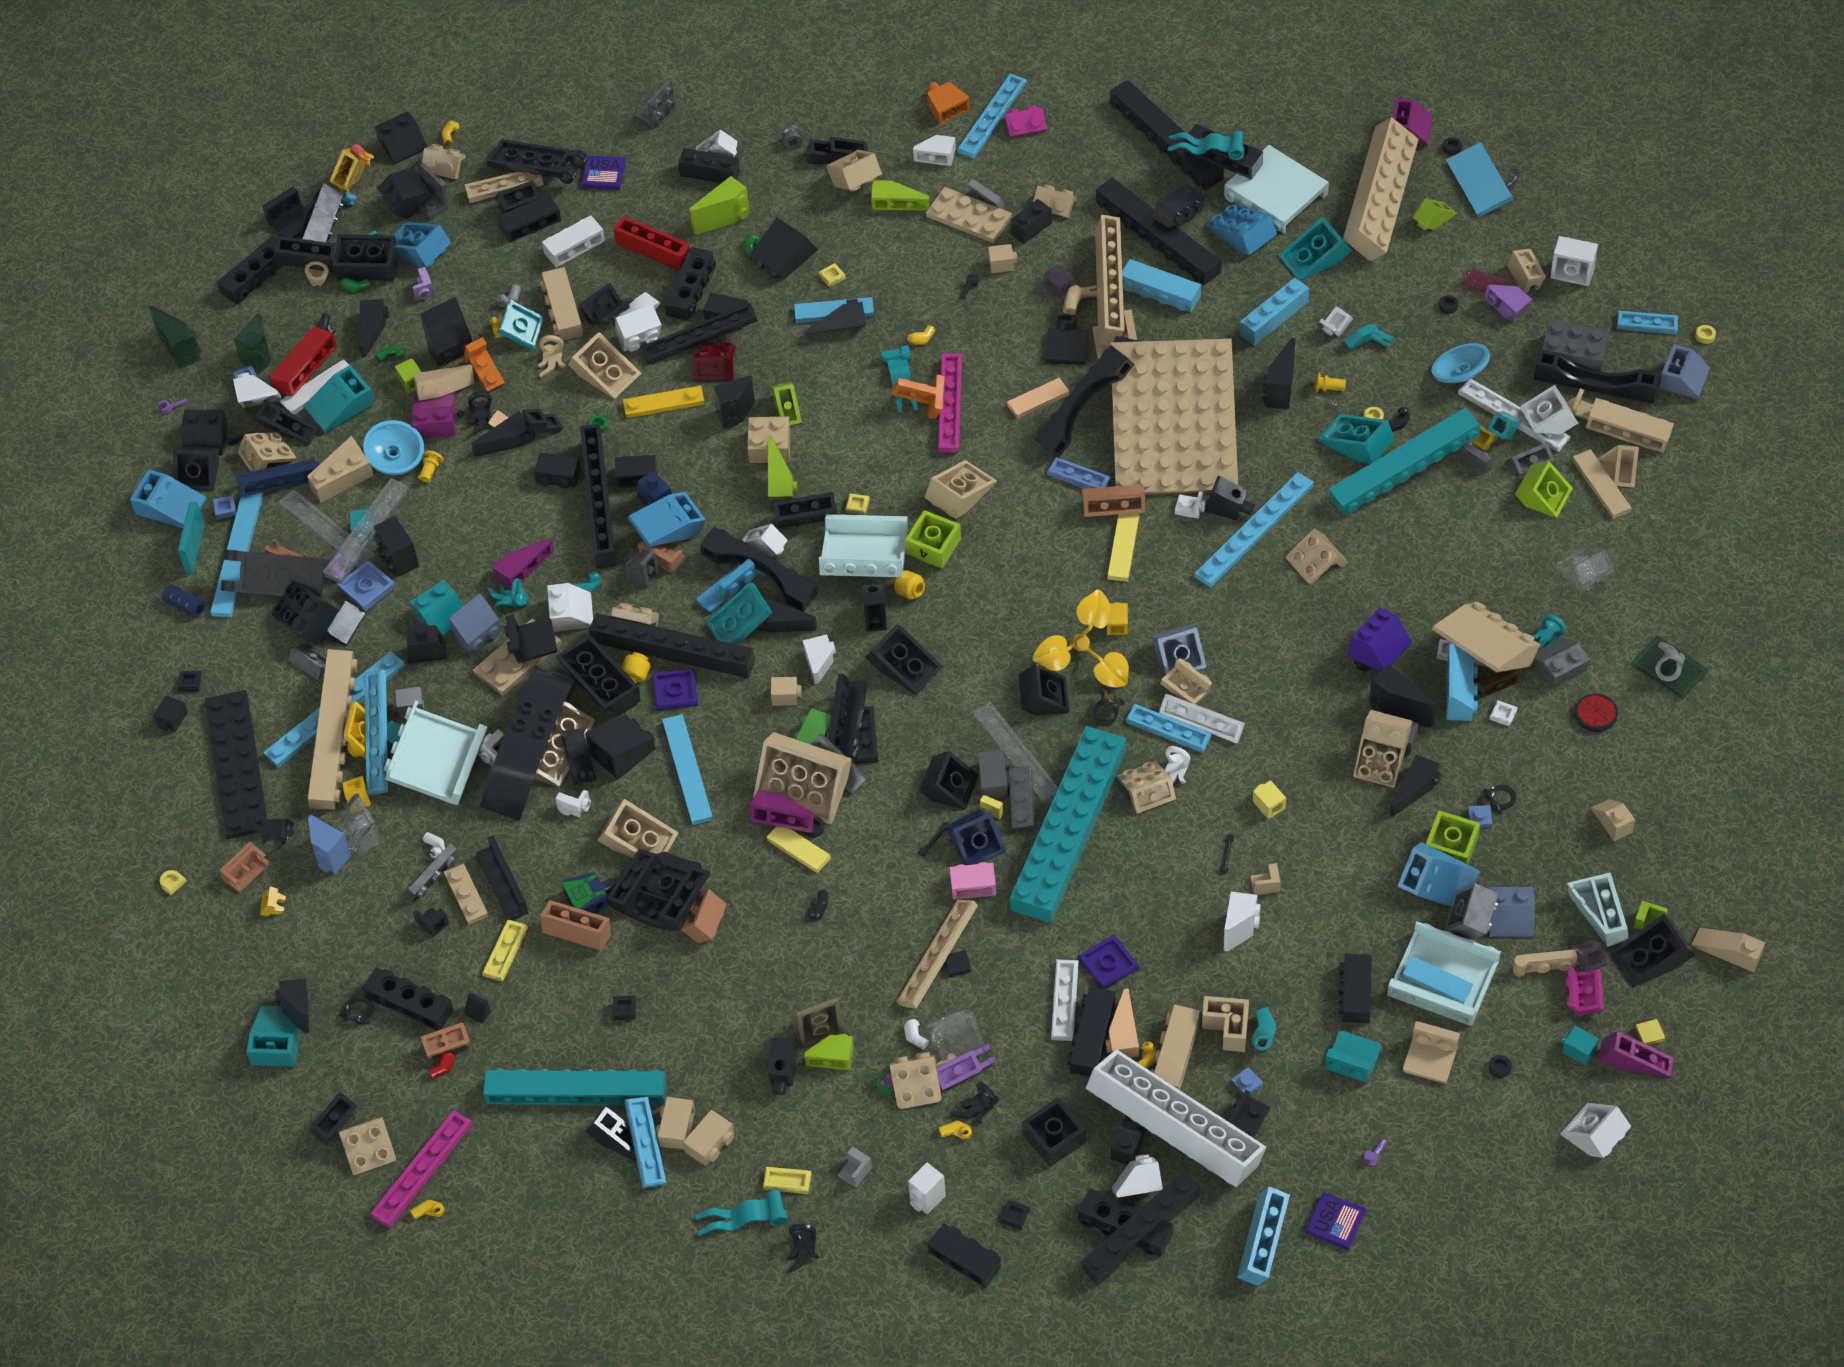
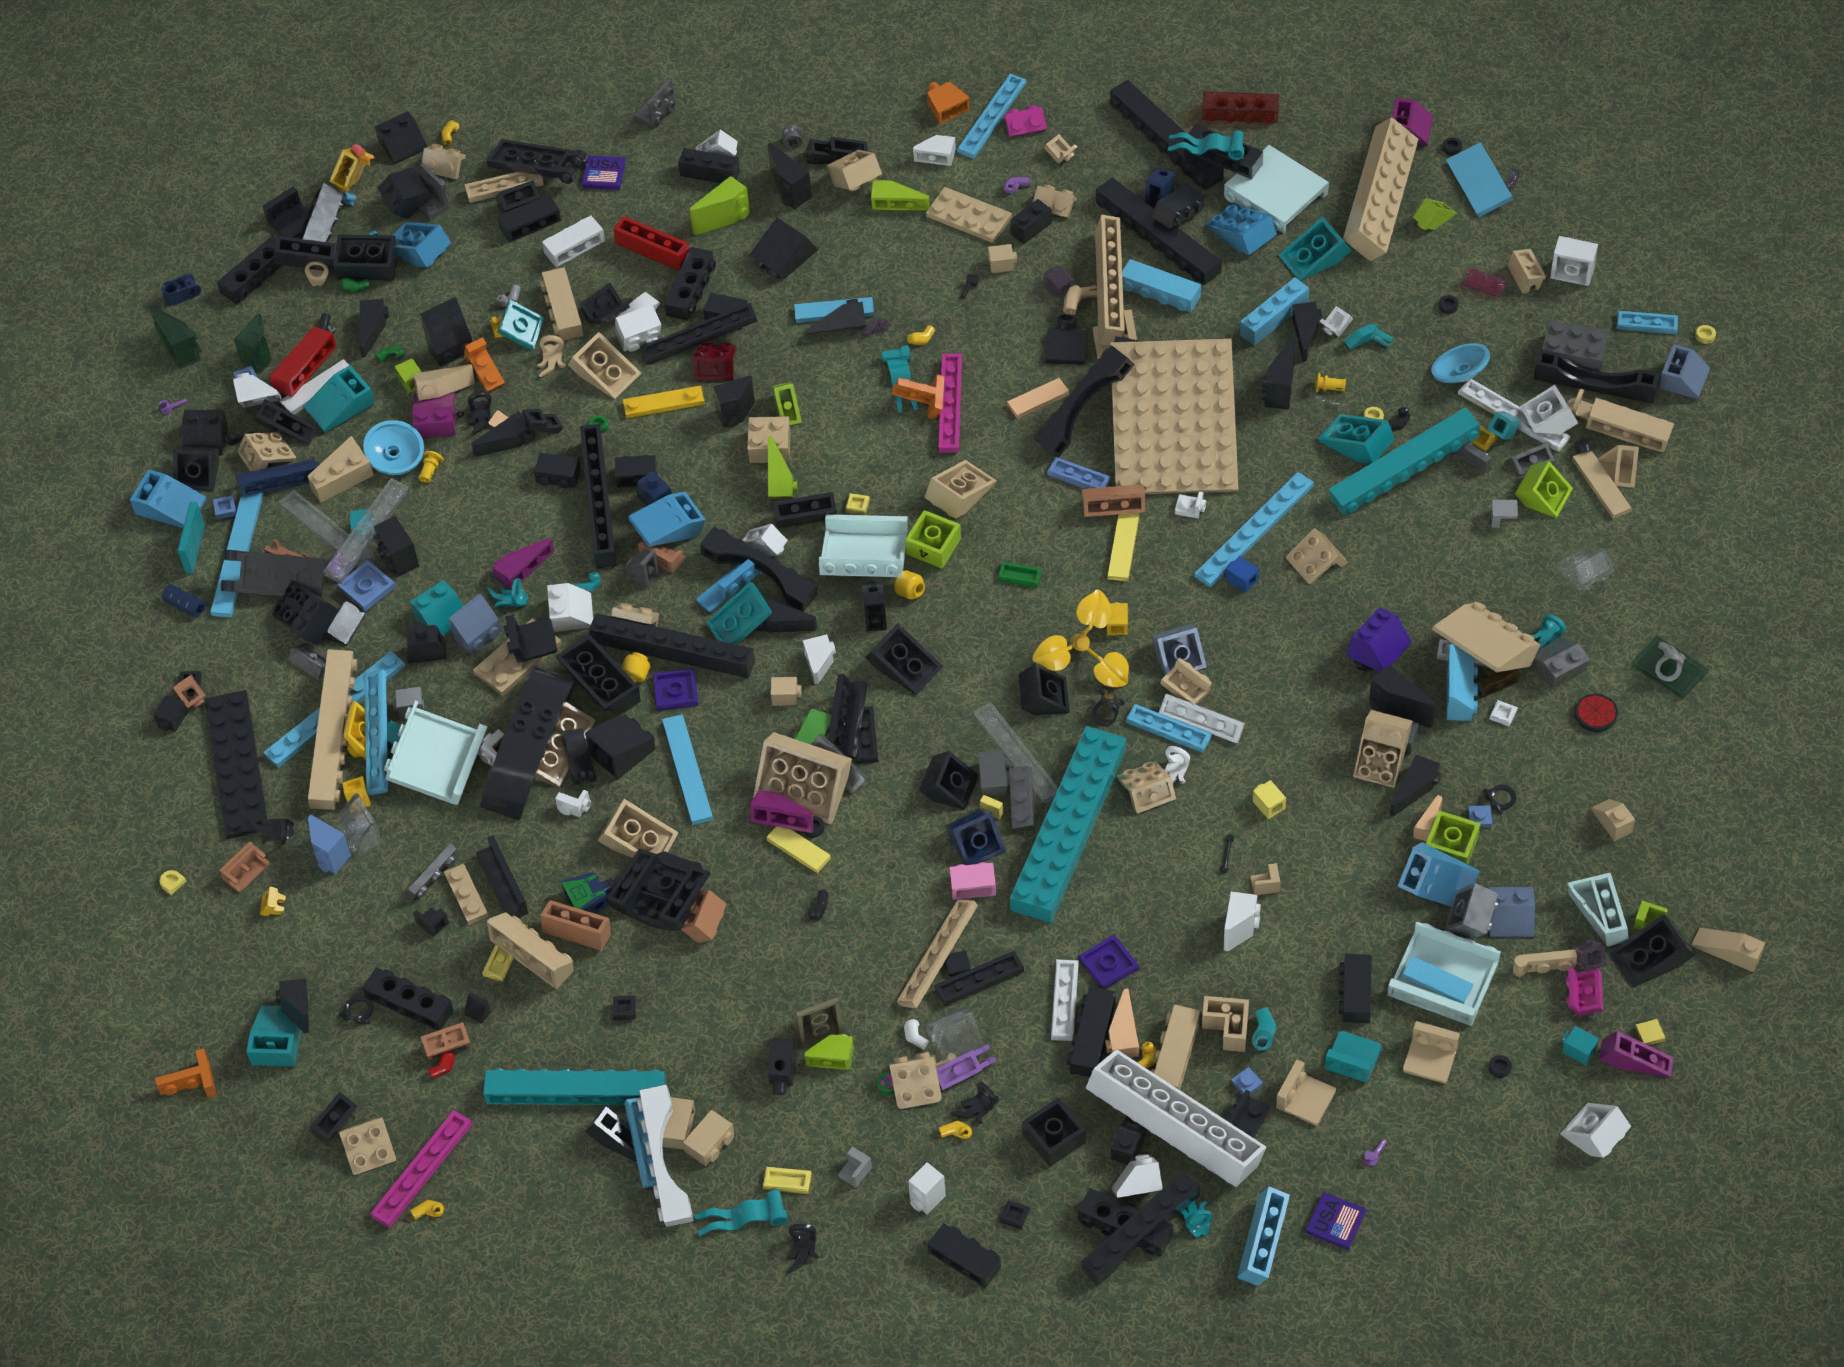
lavender bracket [412,267,435,300] -> none
white arm [423,832,445,859] -> none
green arm [743,233,760,260] -> none
light yellow tile [819,263,846,287] -> none
black hinge [919,822,949,856] -> none
light grey tile [968,179,1005,209] -> none
black torso [1205,476,1255,520] -> none
medium lavender slope [1483,284,1532,322] -> none
none -> orange bracket [155,1048,217,1098]
none -> dark blue piece [161,273,201,306]
none -> nougat brick [173,675,206,708]
none -> tan slope [487,912,574,989]
none -> white arch [637,1085,694,1227]
none -> black slope [767,143,812,209]
none -> clear purple arm [860,319,890,338]
none -> black plate [935,951,1024,1006]
none -> green tile [998,562,1043,588]
none -> medium lavender arm [1004,177,1029,194]
none -> tan bracket [1044,134,1077,164]
none -> dark blue torso [1145,168,1175,209]
none -> teal piece [1180,1200,1213,1238]
none -> clear red brick [1202,91,1279,124]
none -> blue brick [1226,556,1259,593]
none -> tan bracket [1276,1059,1336,1126]
none -> black slope [1292,301,1322,362]
none -> light nougat slope [1413,795,1442,841]
none -> light grey panel [1491,500,1518,528]
none -> black tile [1574,438,1595,453]

